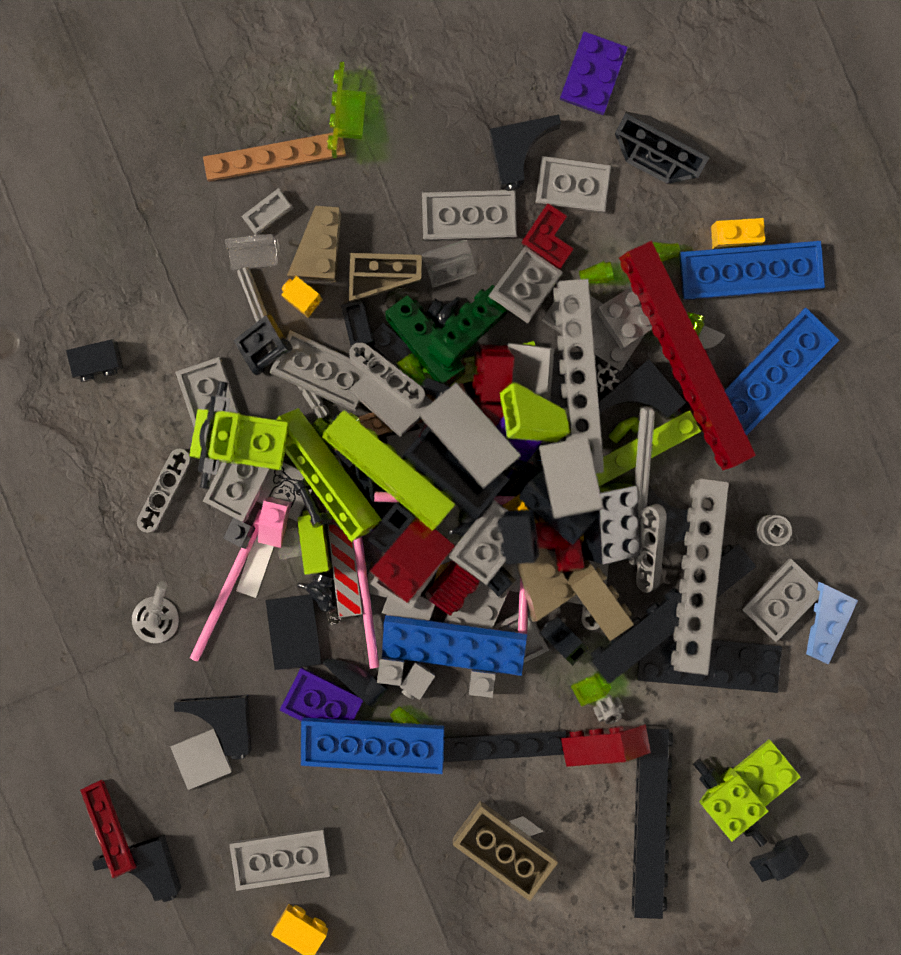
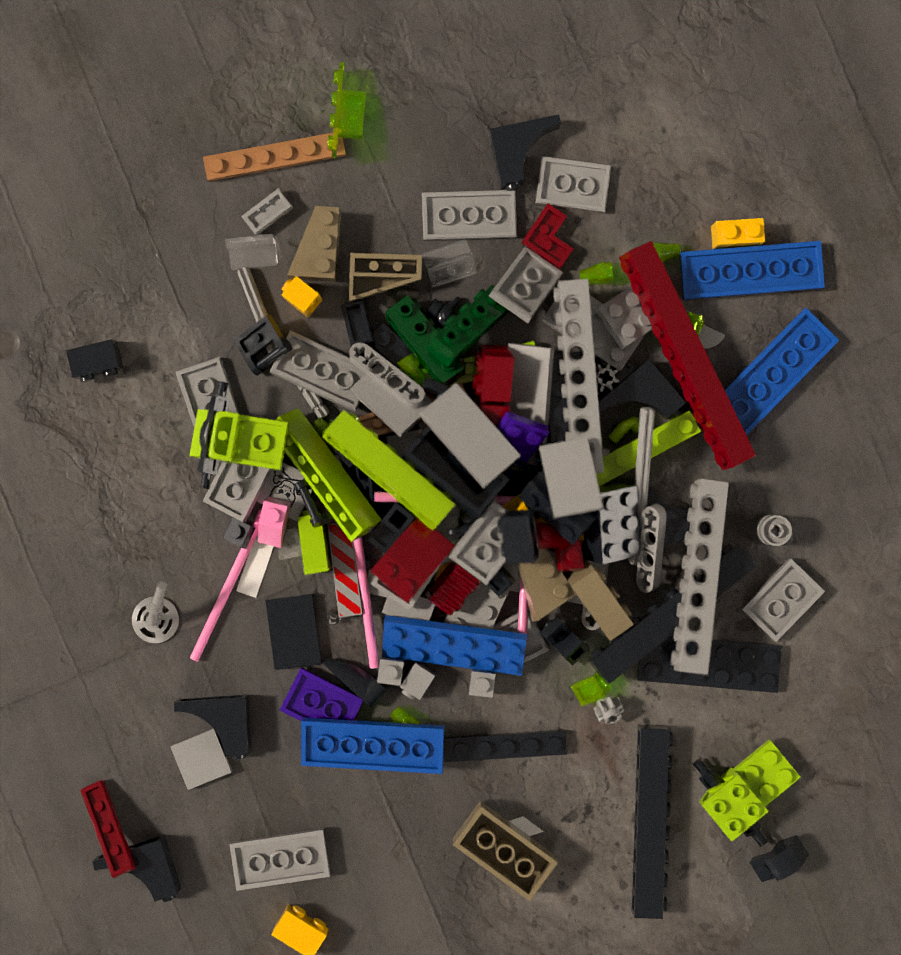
light grey beam [137,449,192,533] -> none
black animal [297,572,336,612] -> none
lime slope [500,383,569,442] -> none
dark purple plate [559,32,628,115] -> none
dark red wedge [561,724,651,767] -> none
black wedge [615,111,710,184] -> none
medium blue wing [806,582,858,664] -> none

